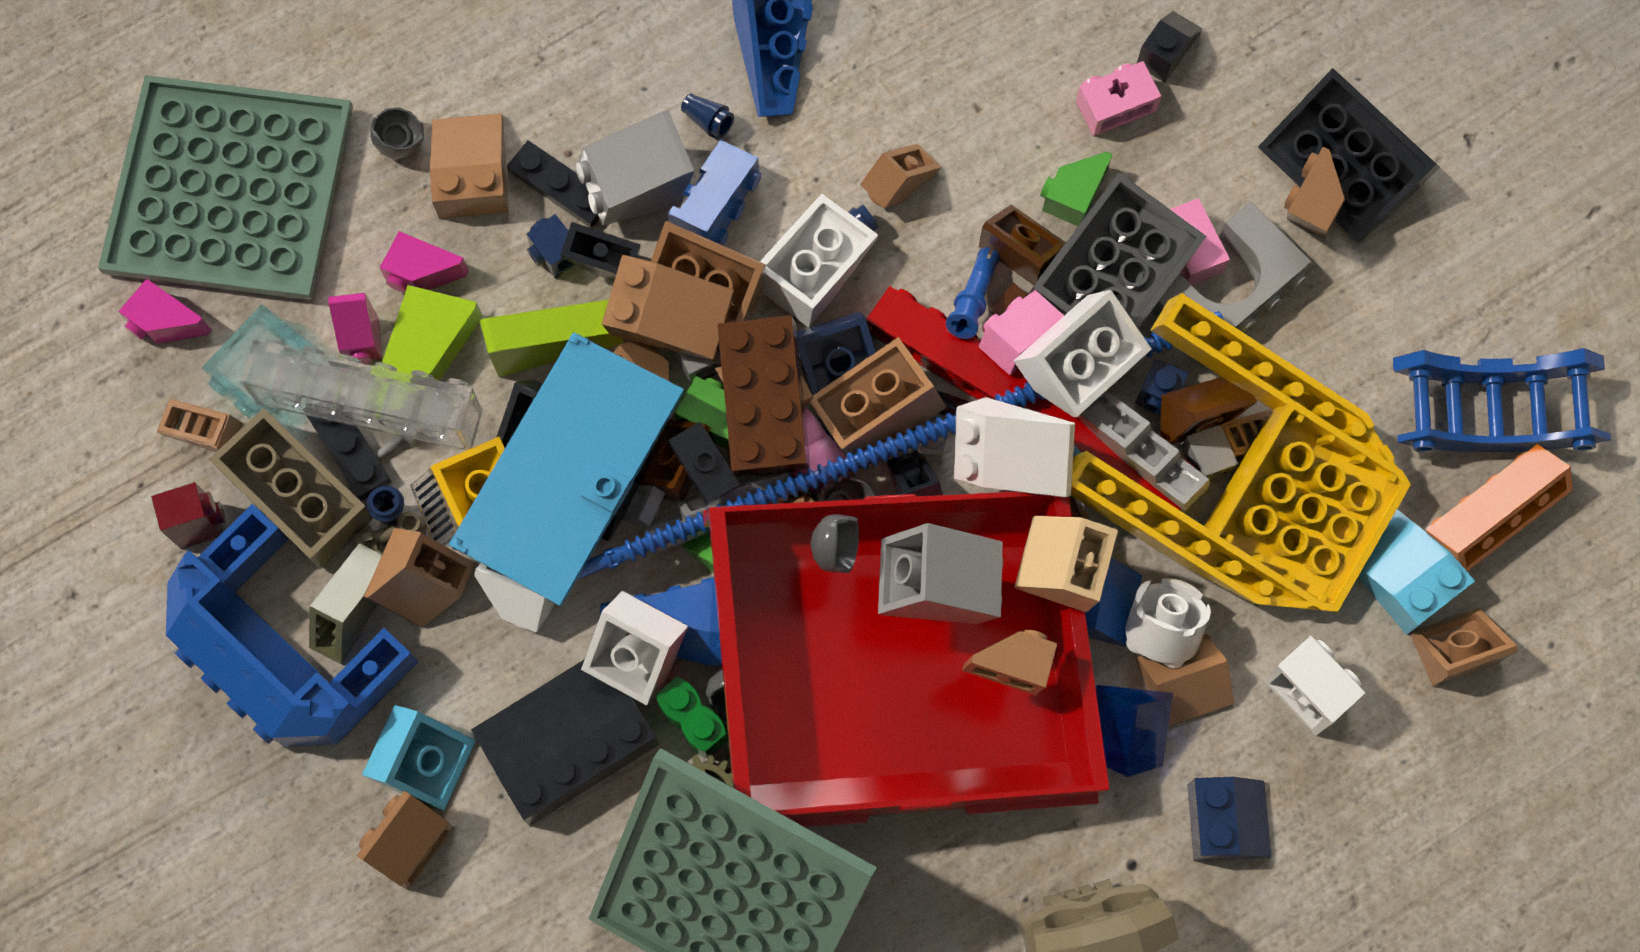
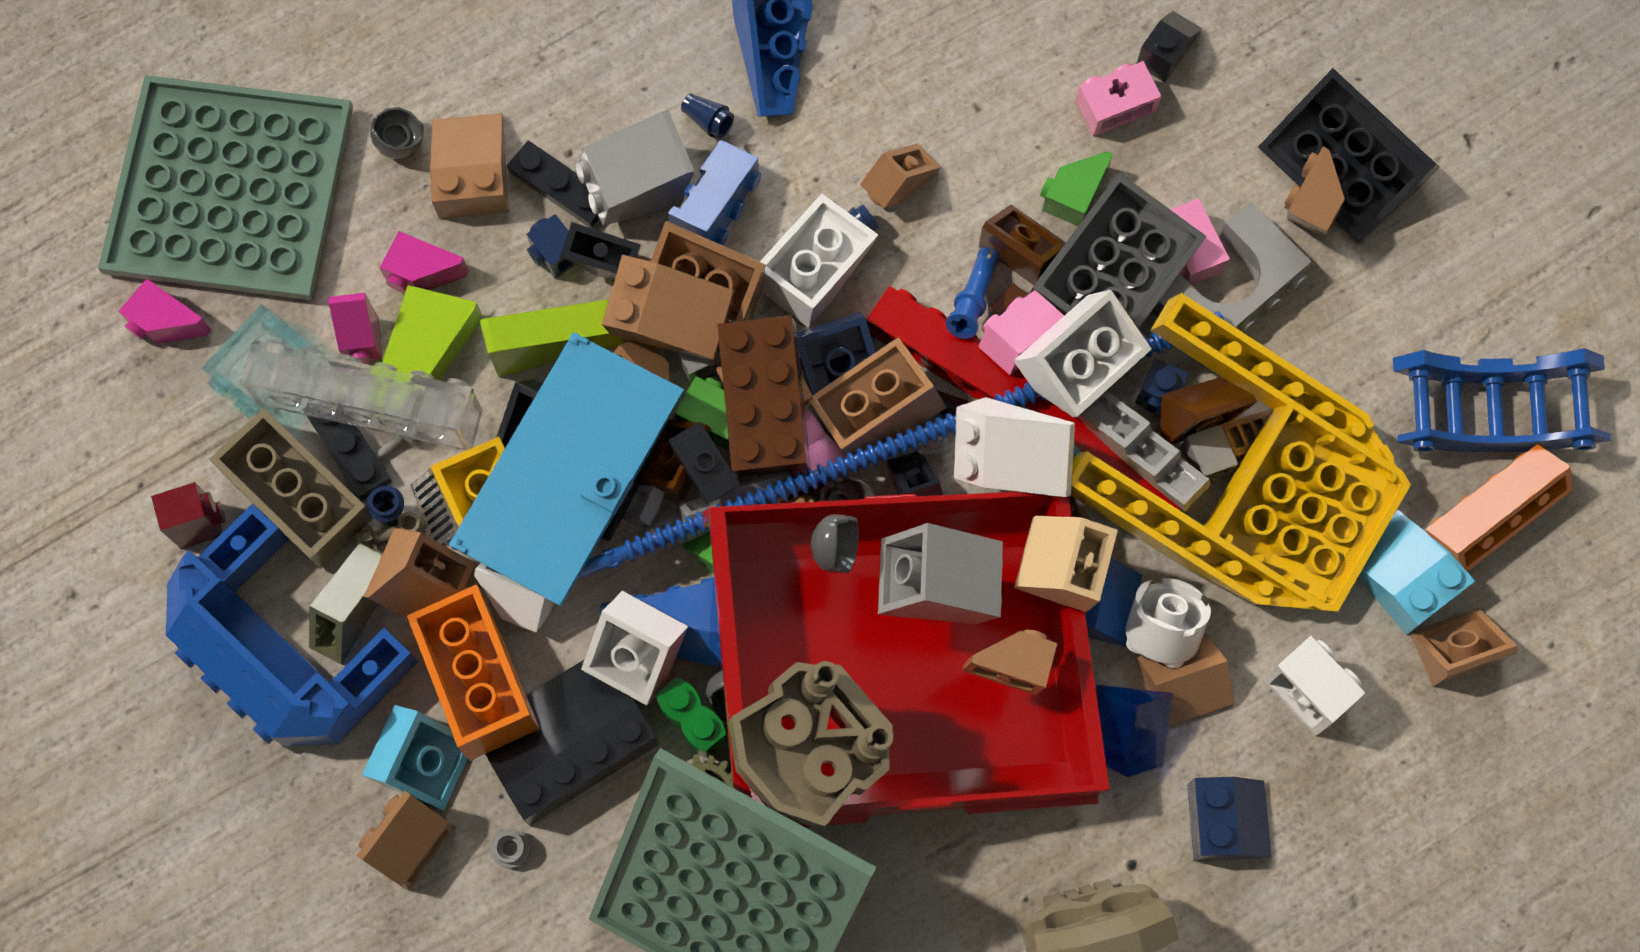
medium nougat slope [157,399,243,452] -> none
none -> orange brick [407,584,540,761]
none -> light grey plate [490,829,530,868]
none -> dark tan brick [728,661,893,830]

